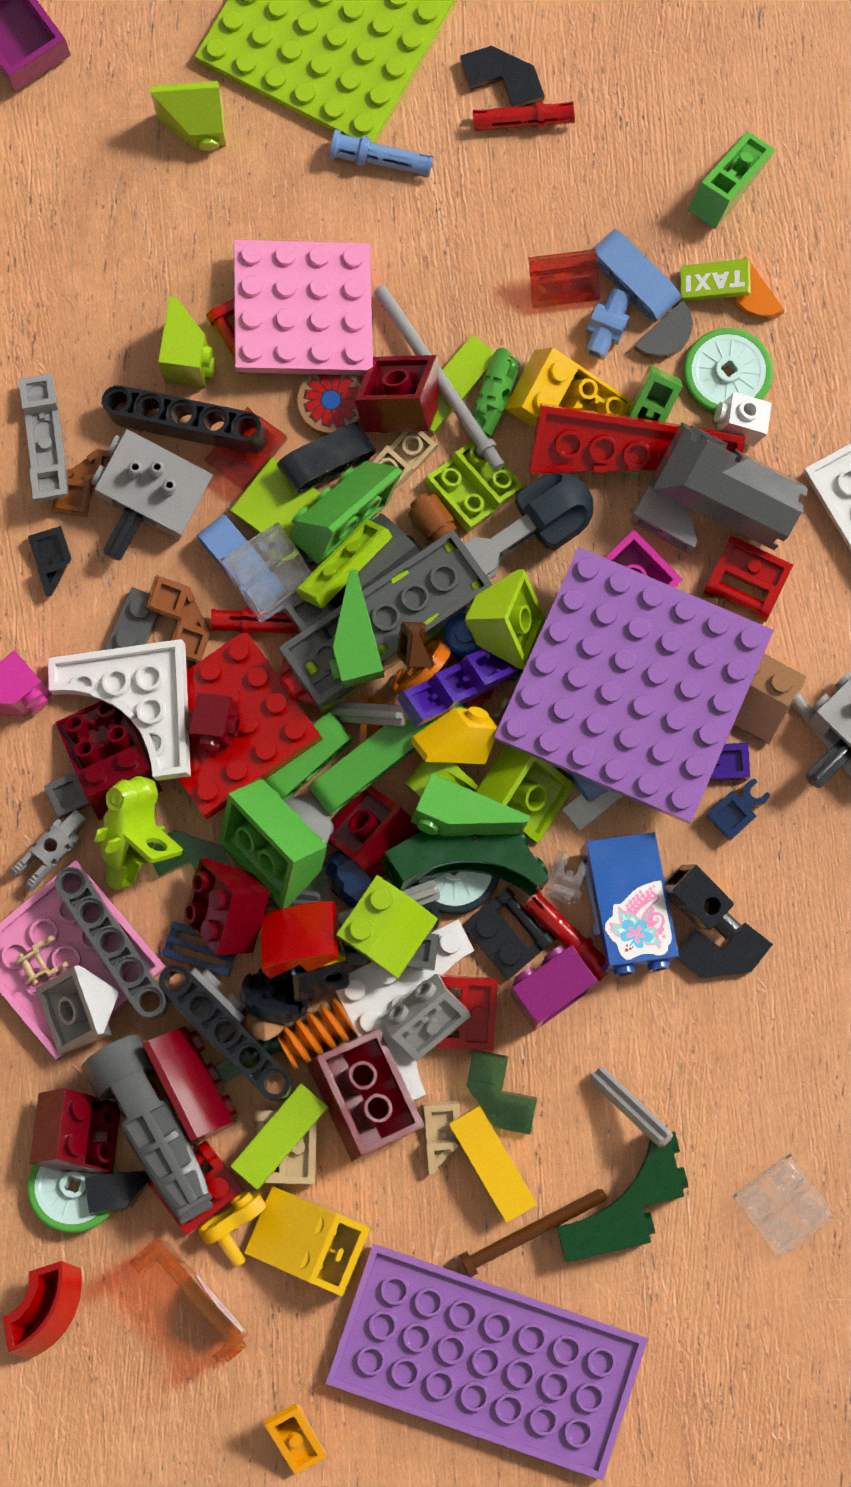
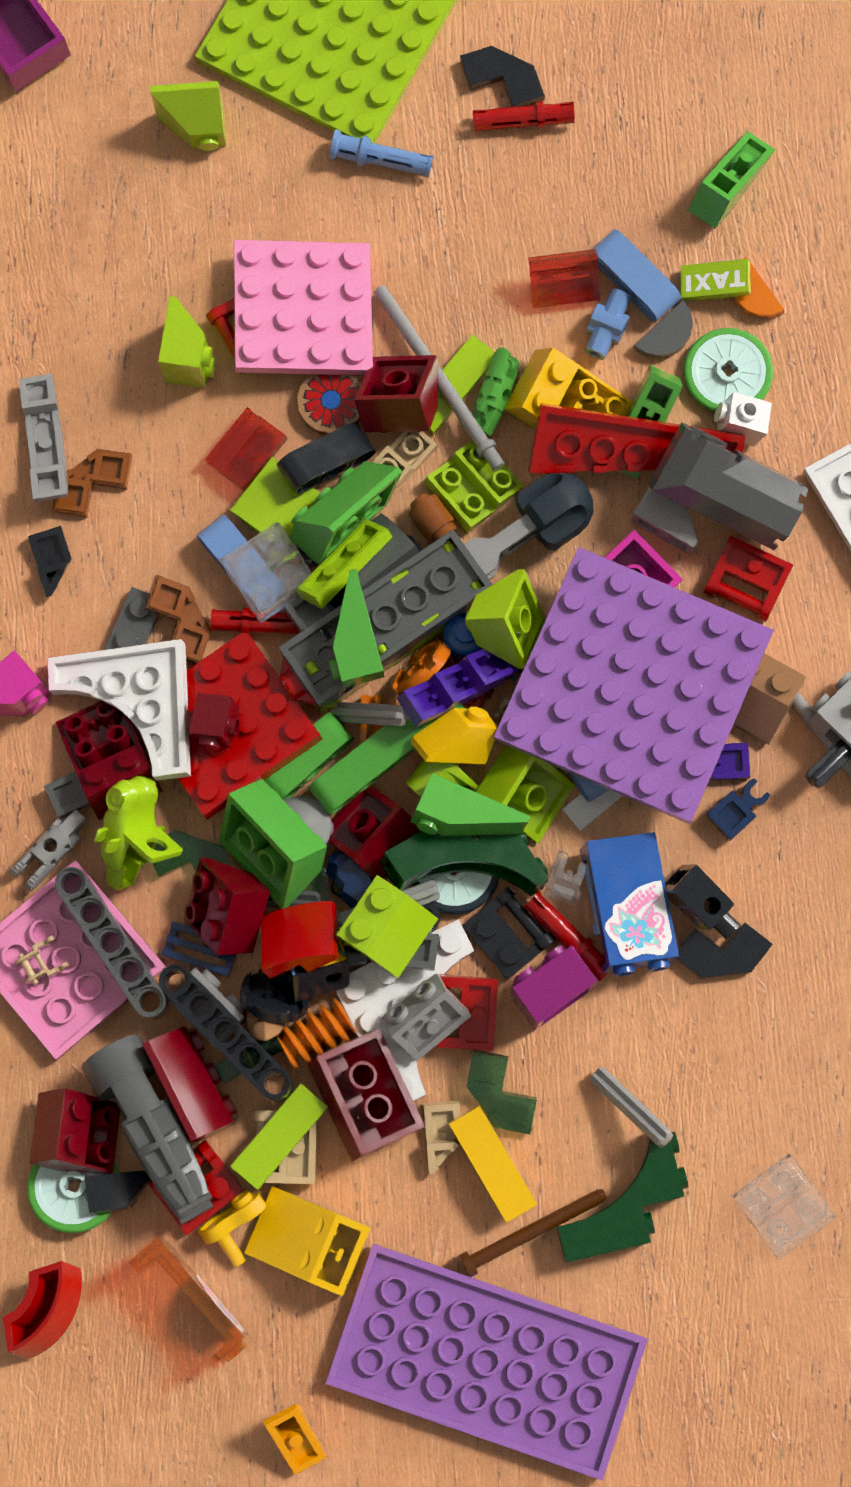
light grey slope [36,965,120,1055] -> none
light grey piece [91,429,213,561] -> none
black beam [101,385,268,453] -> none
reddish brown slope [397,622,432,667] -> none

